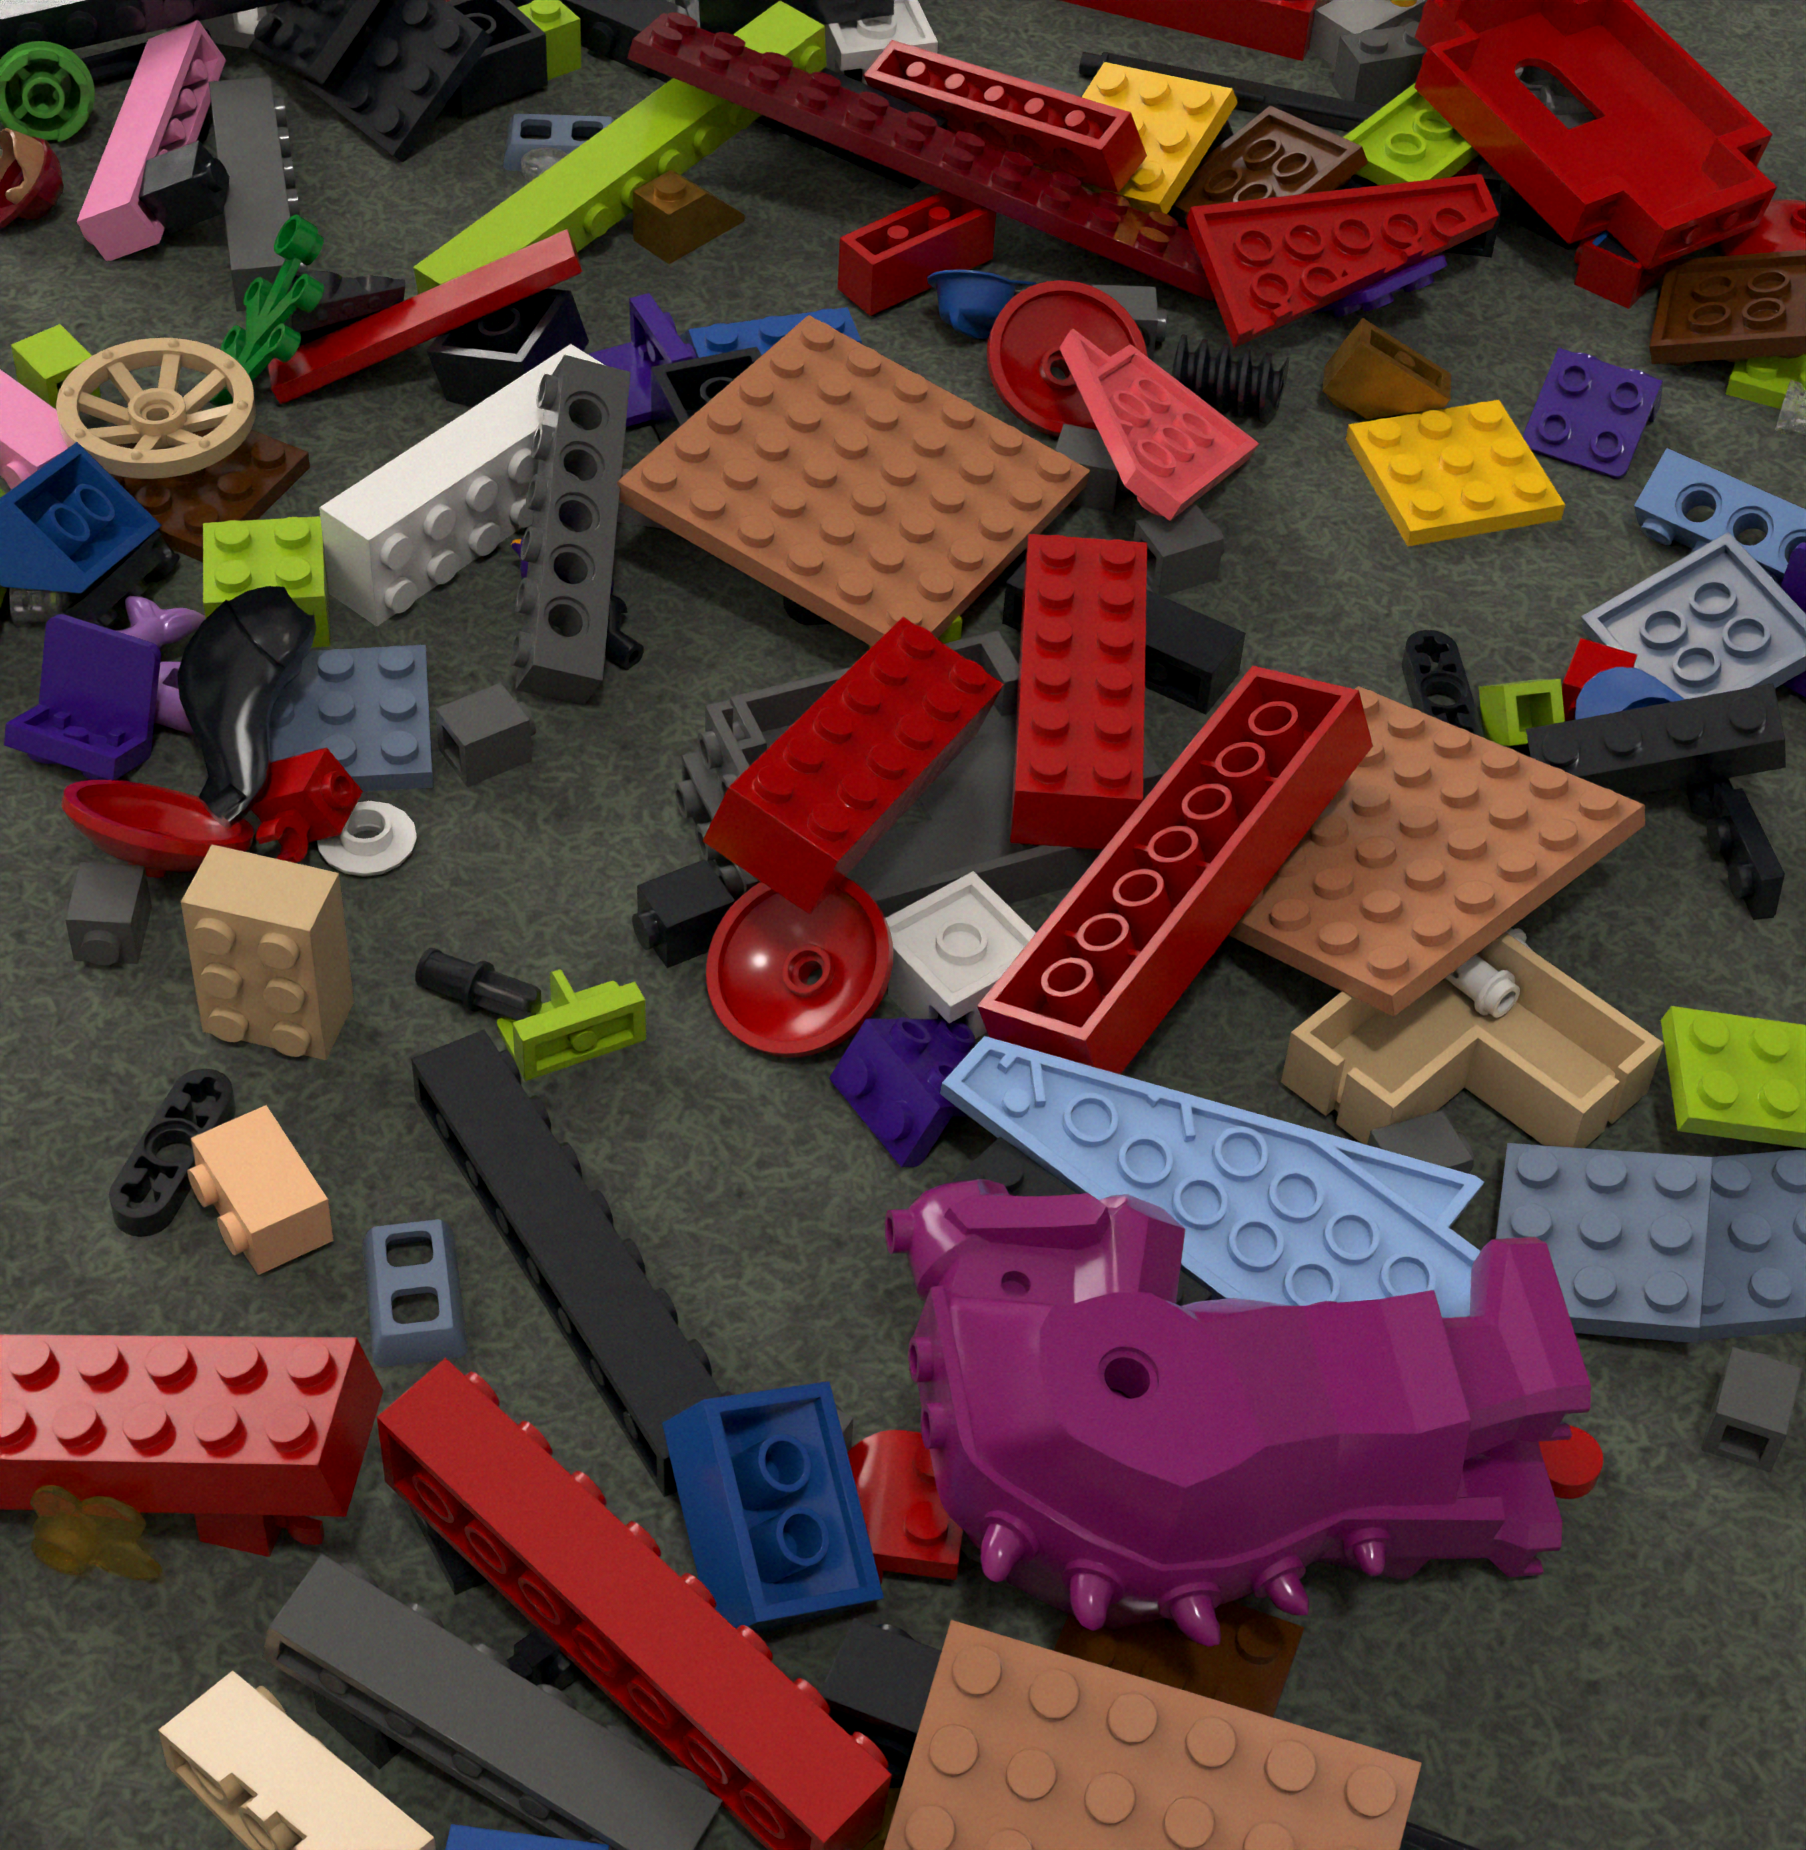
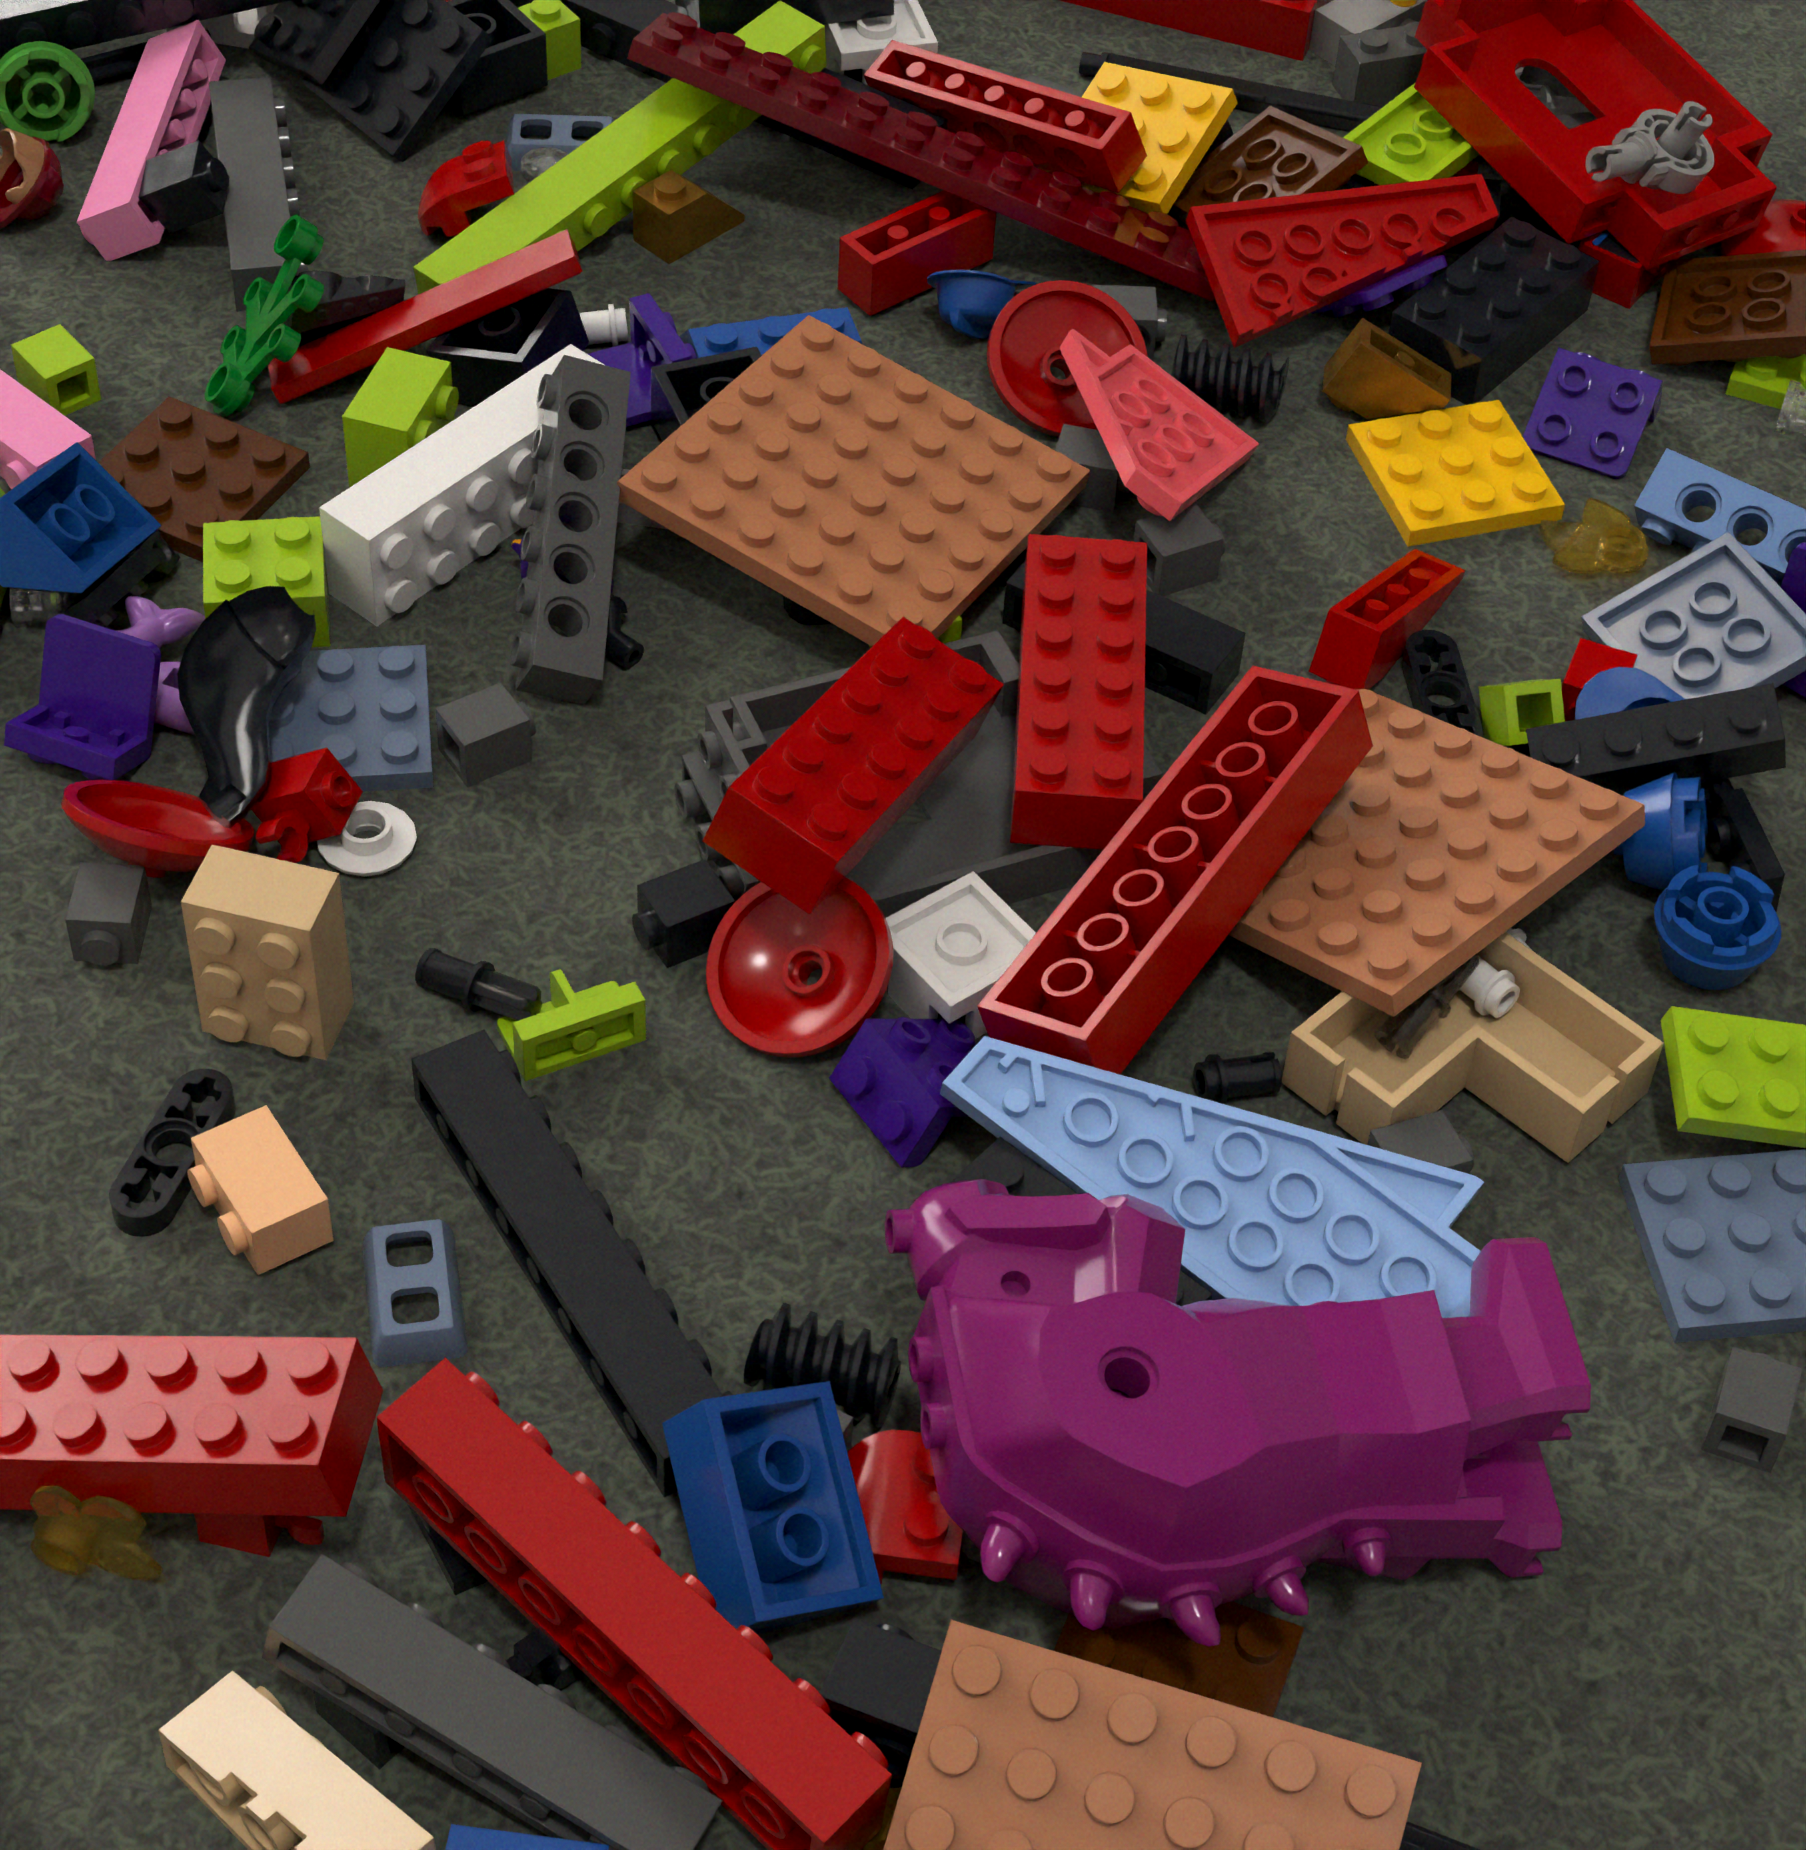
tan wheel [56,338,256,479] -> none
sand blue plate [1496,1143,1713,1343] -> none
red tile [1538,1425,1603,1499] -> none
none -> lime brick [342,347,459,488]
none -> red slope [418,140,514,237]
none -> white pin [579,304,629,347]
none -> black piece [744,1303,901,1428]
none -> black pin [1193,1052,1282,1104]
none -> red slope [1309,549,1466,690]
none -> clear smoke axle [1374,954,1480,1059]
none -> black brick [1389,217,1600,405]
none -> clear yellow plate [1539,497,1649,574]
none -> light grey pin [1585,101,1714,194]
none -> blue cone [1614,772,1708,891]
none -> blue cone [1654,865,1781,990]

